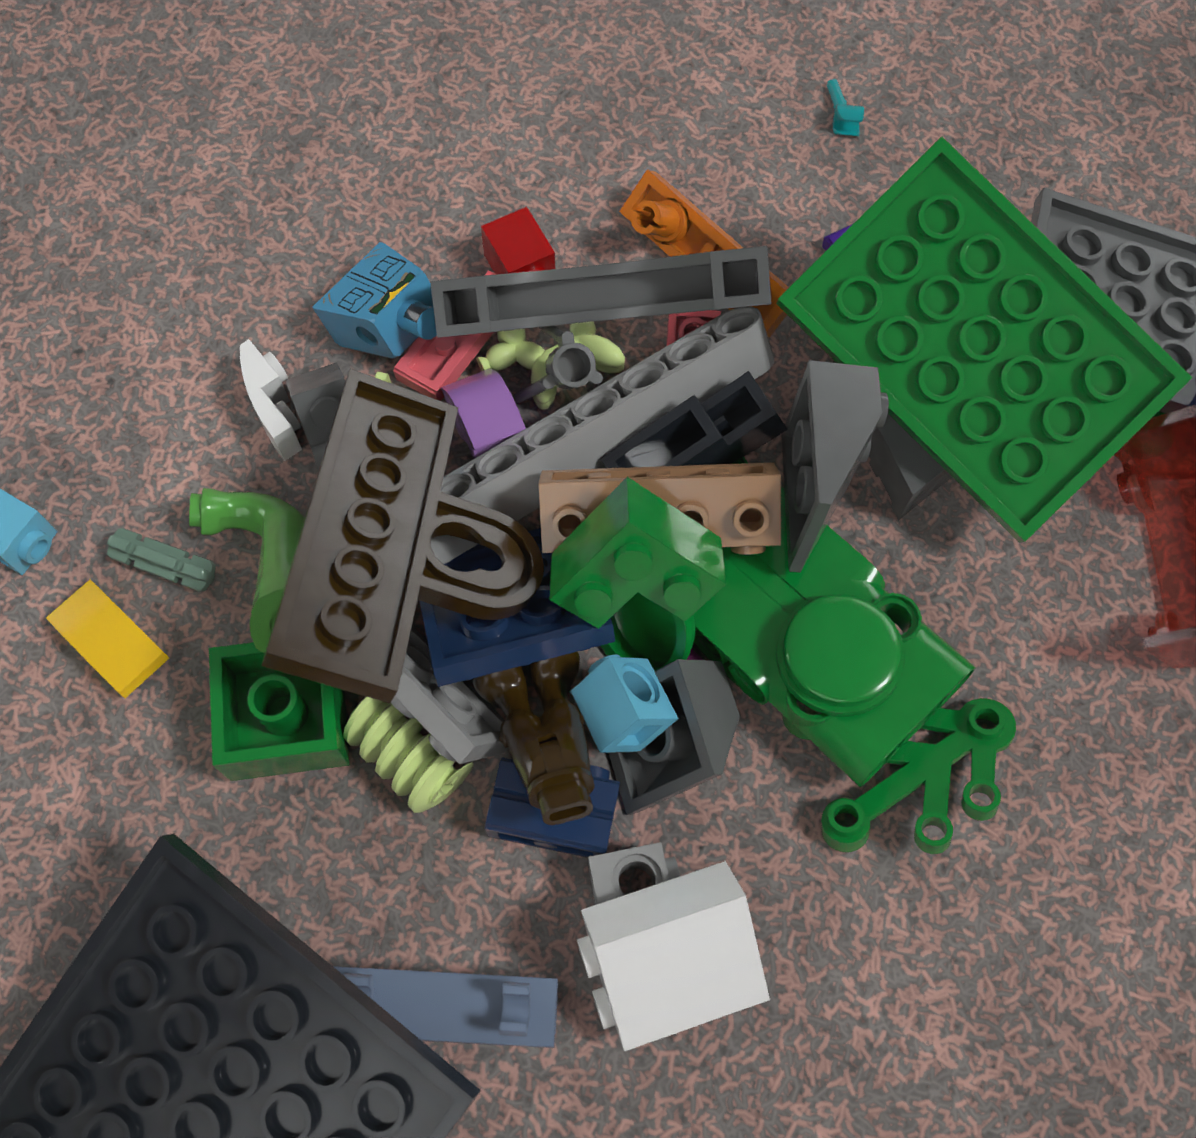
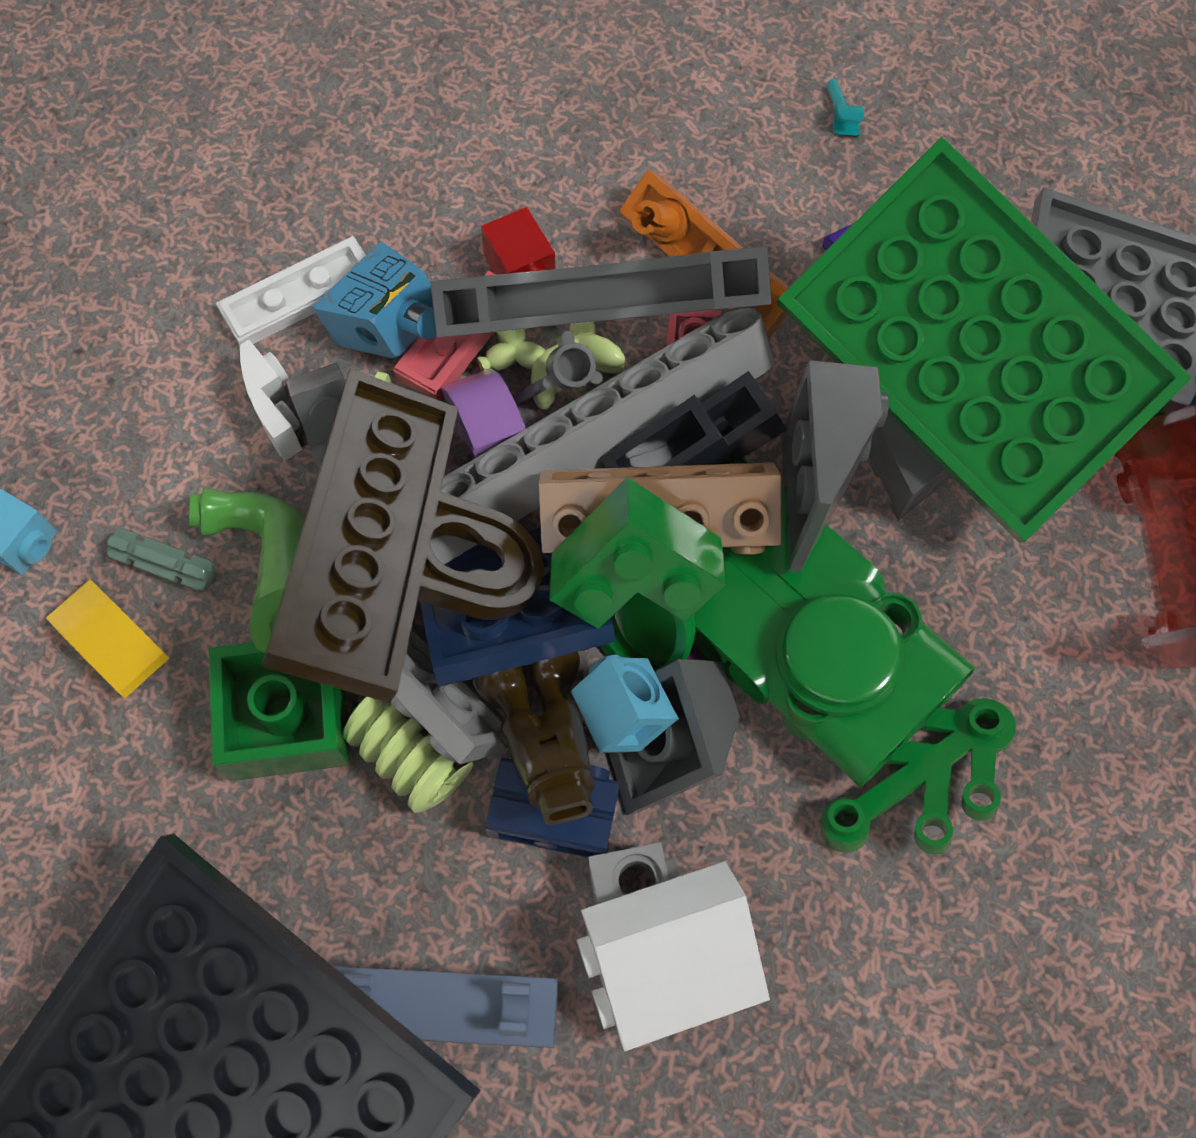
none -> white tile [216,236,366,345]

